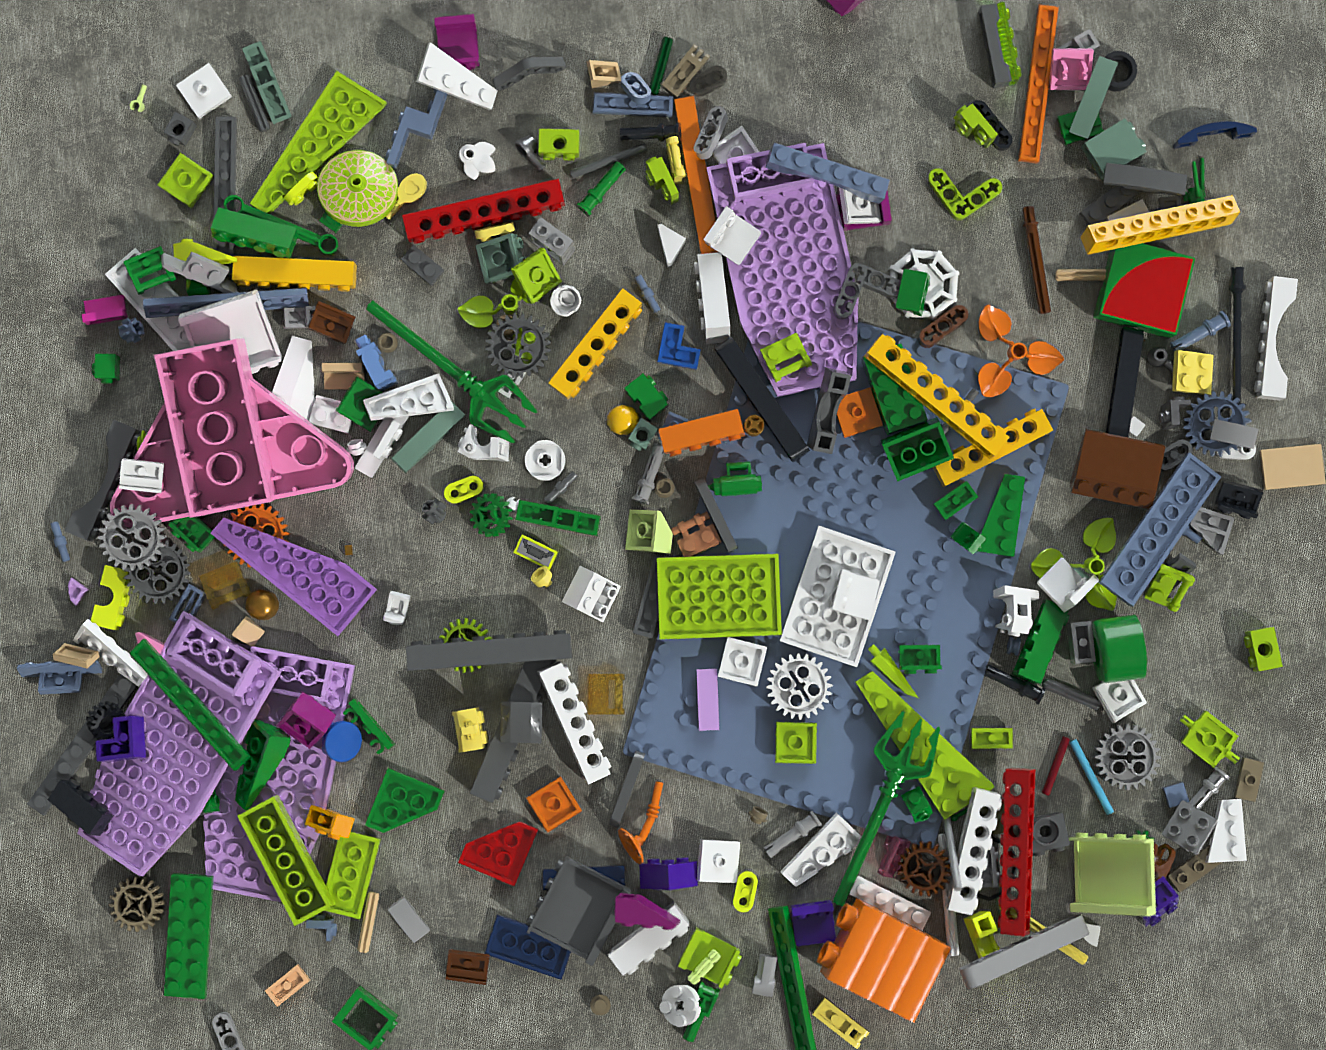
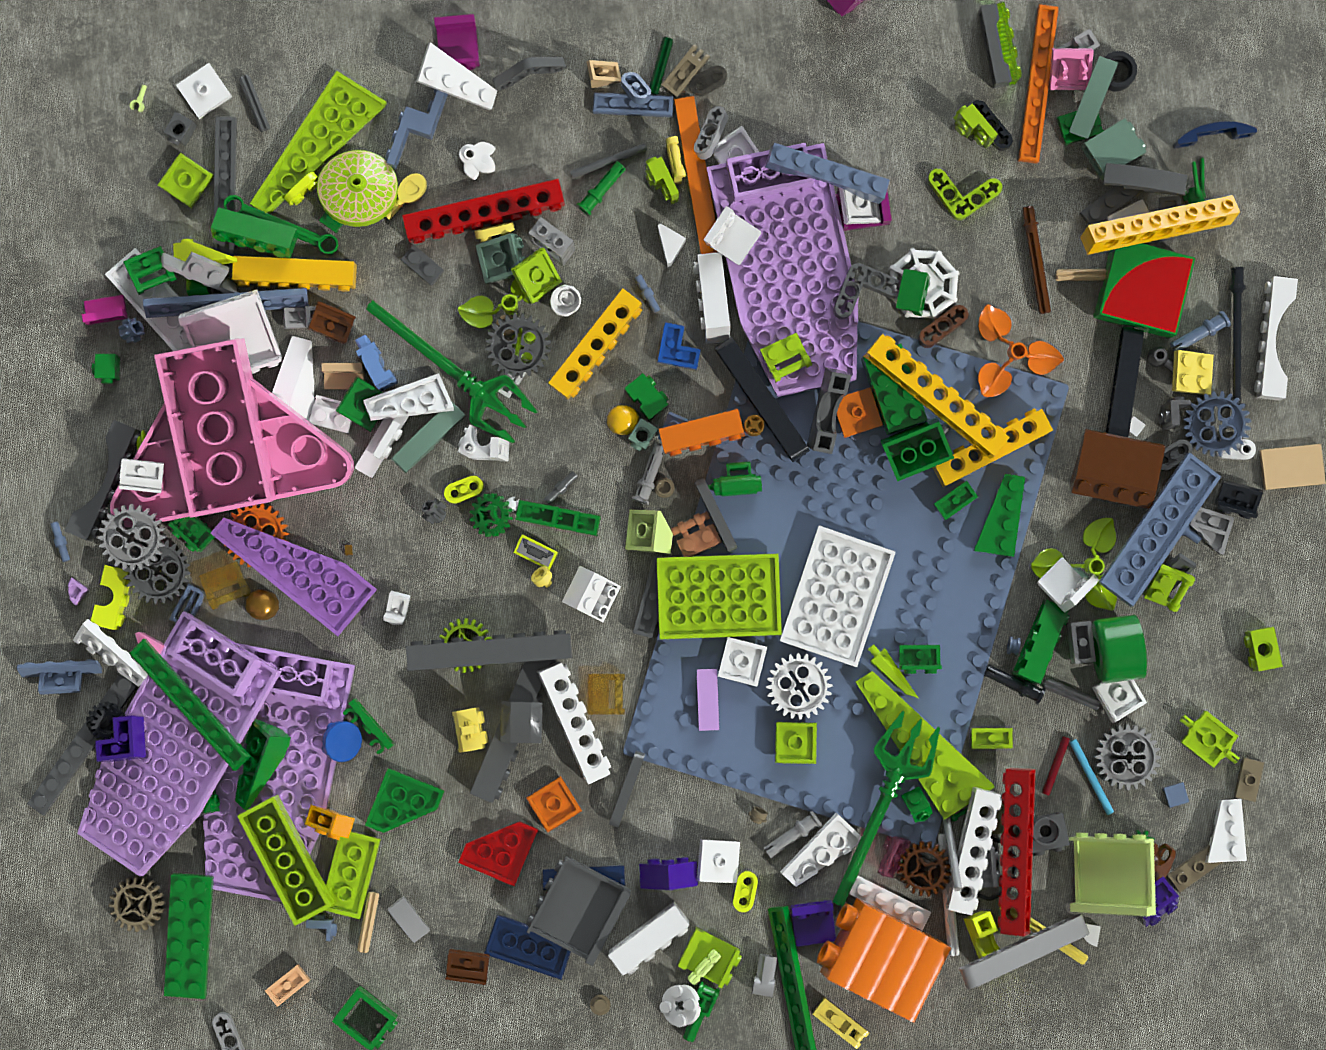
black brick [48,779,114,836] -> none
tan tile [52,643,99,669] -> none
tan slope [232,616,265,646] -> none
sand green slope [242,41,292,124] -> none
magenta slope [276,692,336,749] -> none
white plate [347,439,367,456] -> none
dark tan plate [377,333,398,353] -> none
flat silver bar [514,136,546,172] -> none
white plate [525,440,565,481] -> none
lime brick [538,129,580,161] -> none
magenta slope [615,893,681,930] -> none
orange dish [618,781,663,864] -> none
black pin [620,123,682,142] -> none
white bracket [830,569,880,620] -> none
green bracket [951,522,986,555] -> none
white tile [993,586,1039,637] -> none
light grey bracket [1162,800,1217,855] -> none
light grey pin [1189,766,1230,809] -> none
light grey slope [1210,419,1259,449] -> none

